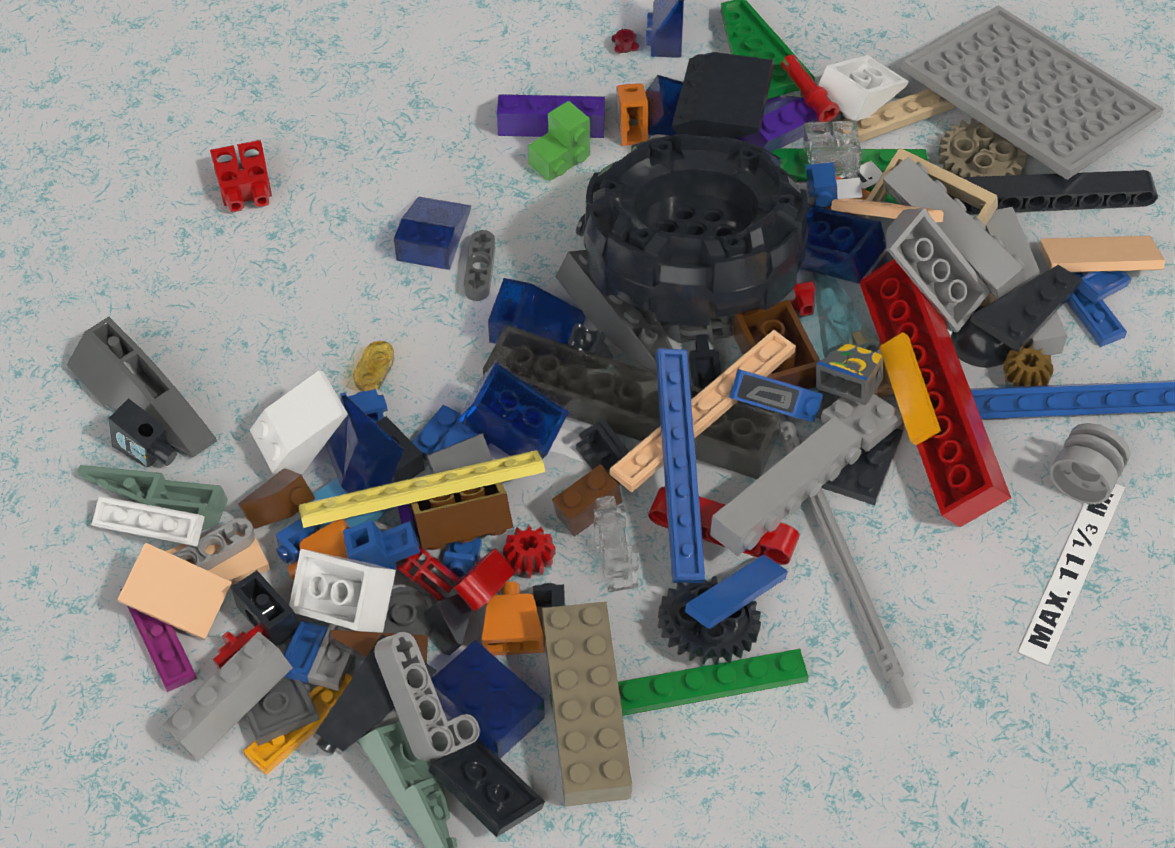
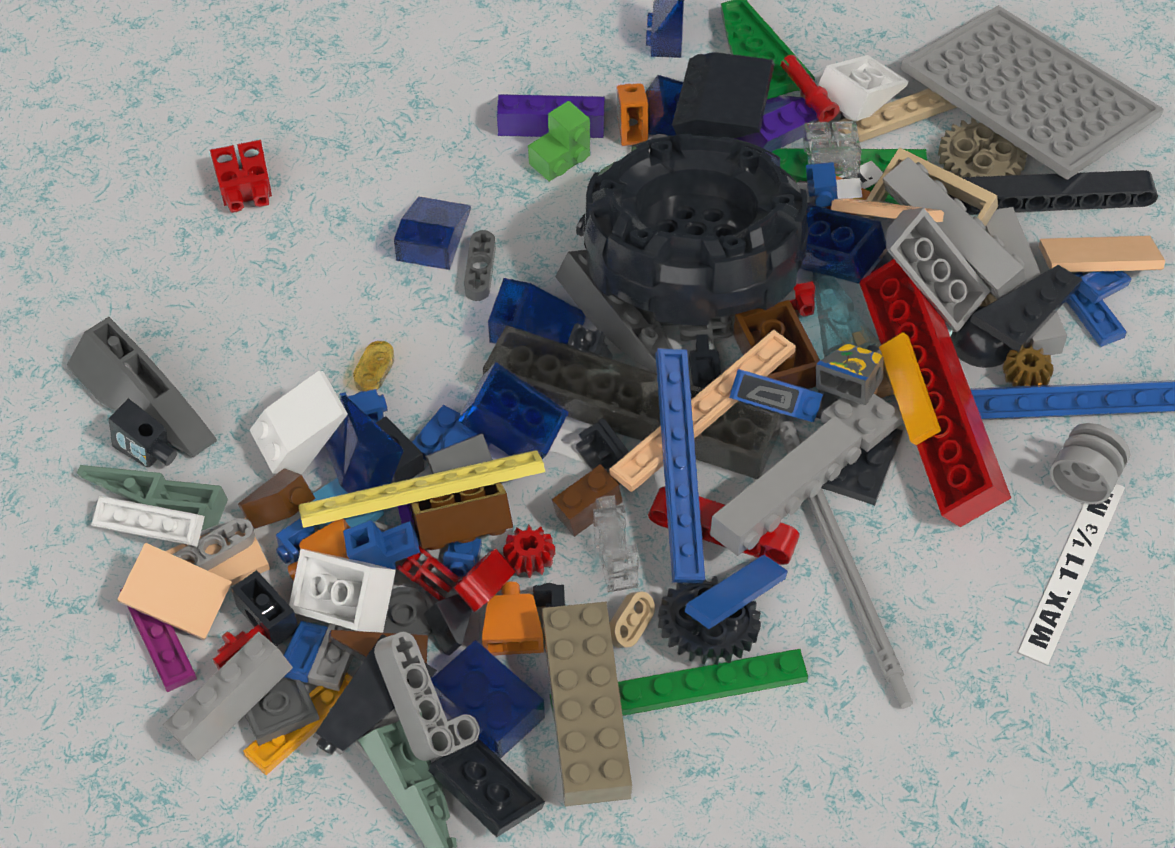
dark red plate [612,29,639,53] -> none
none -> tan plate [609,591,655,648]

